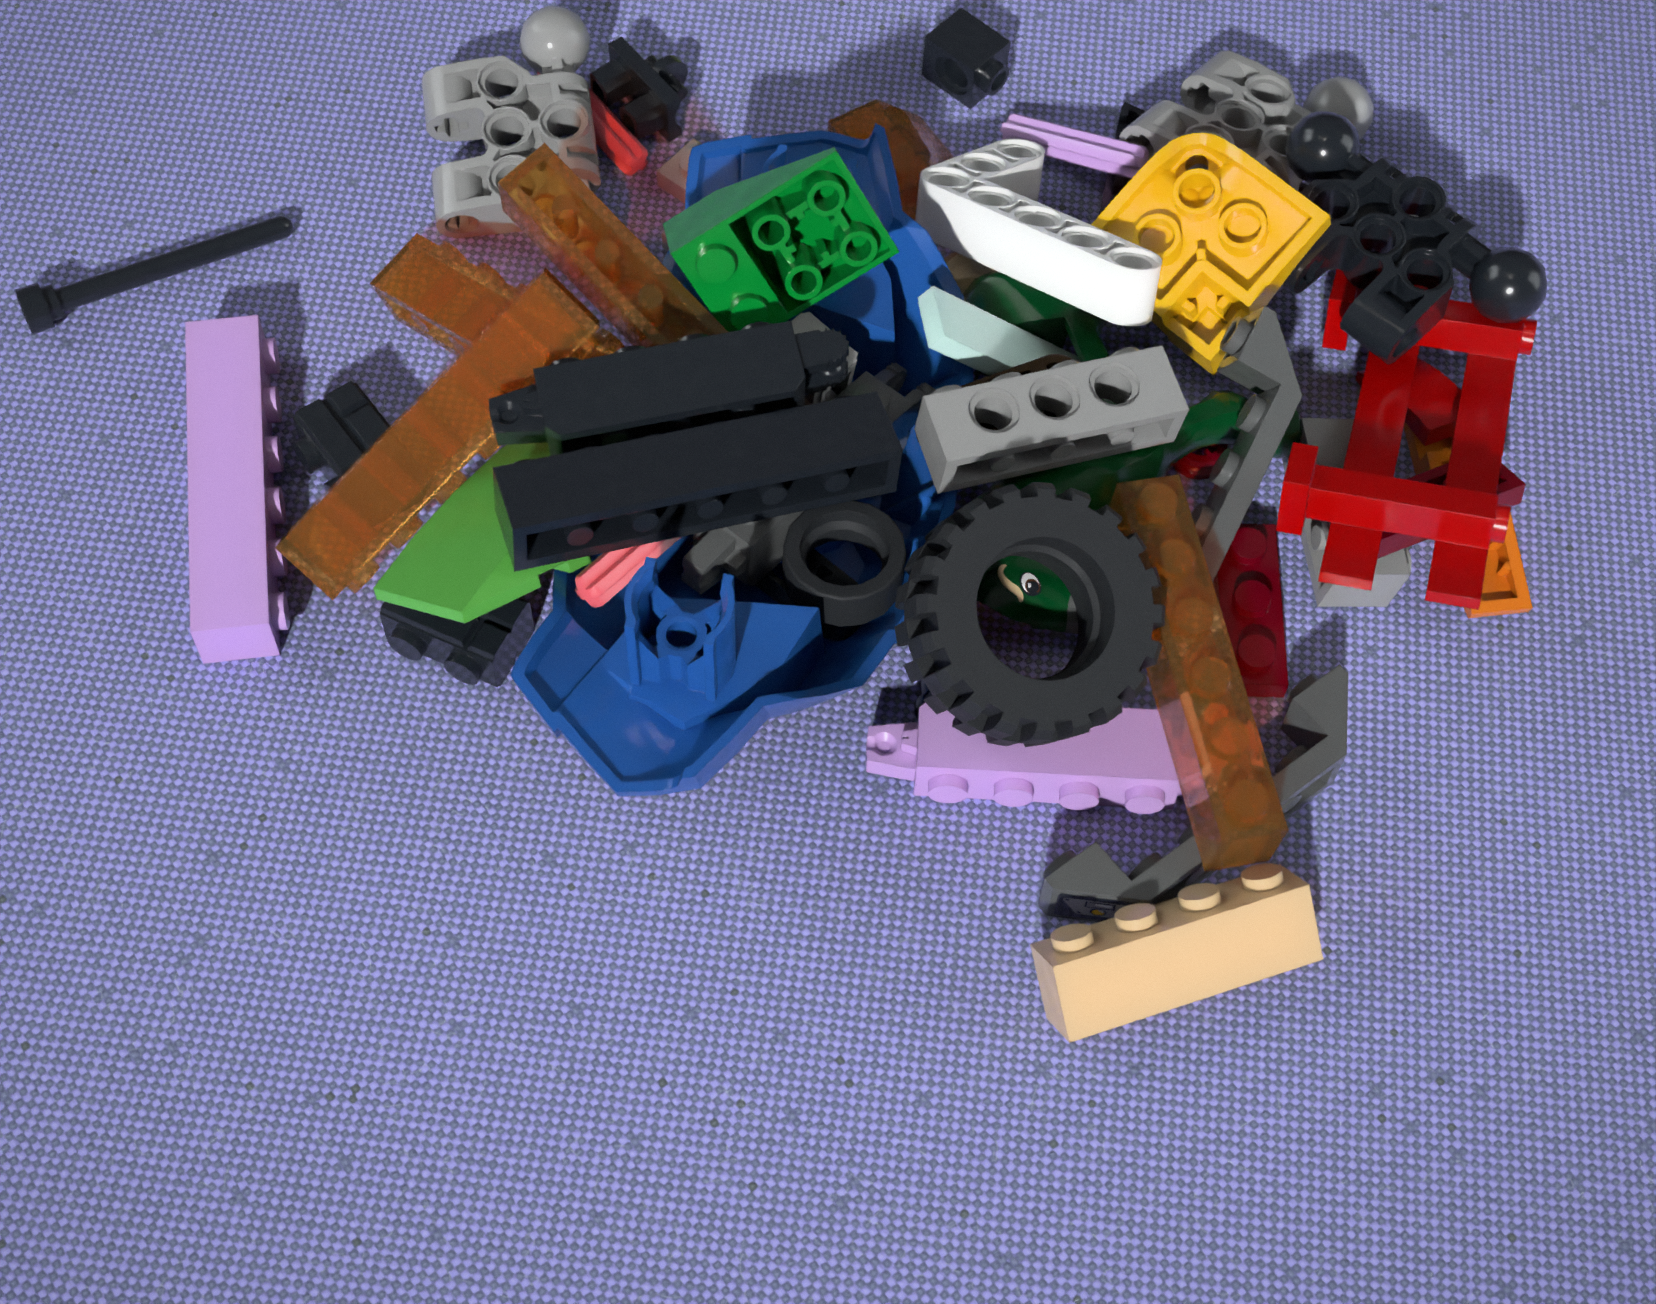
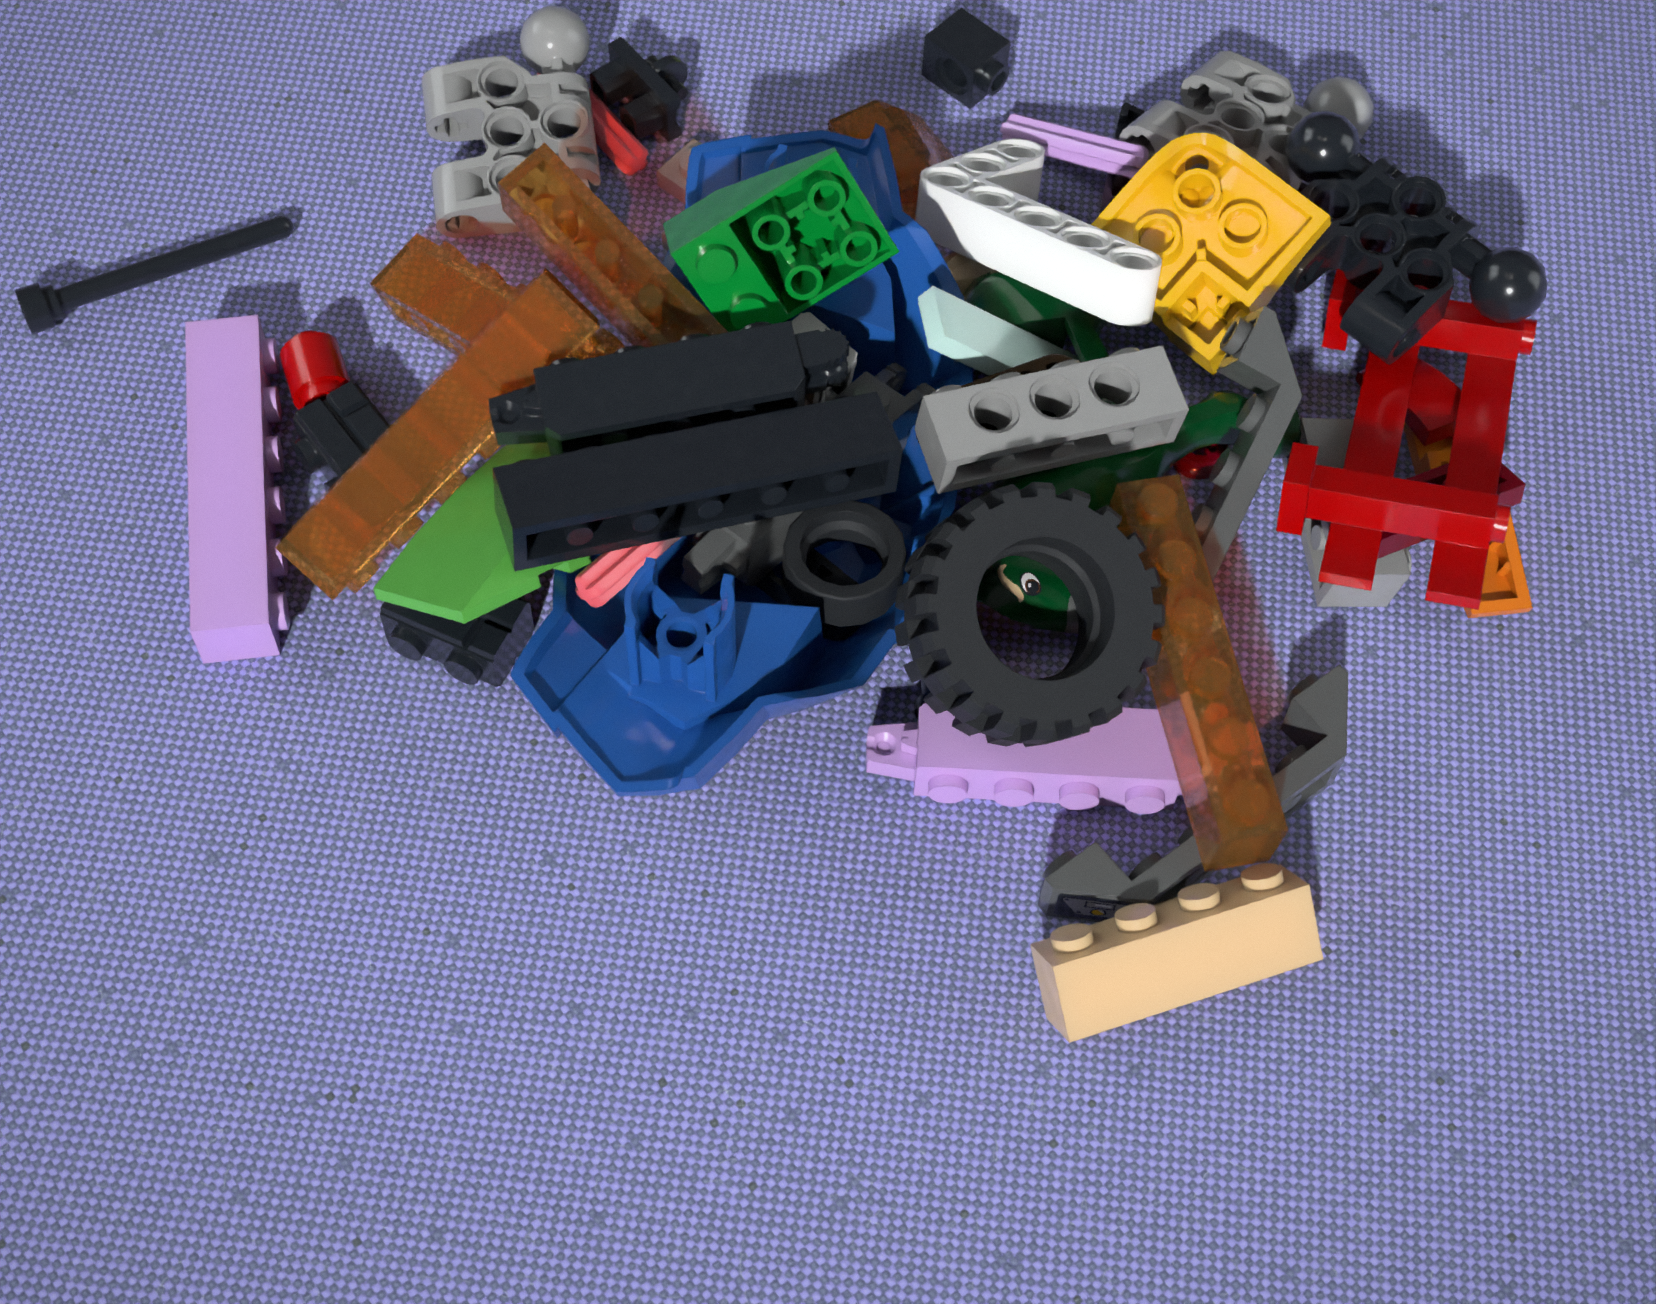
dark red plate [1213,523,1289,698] -> none
none -> red brick [280,330,350,410]

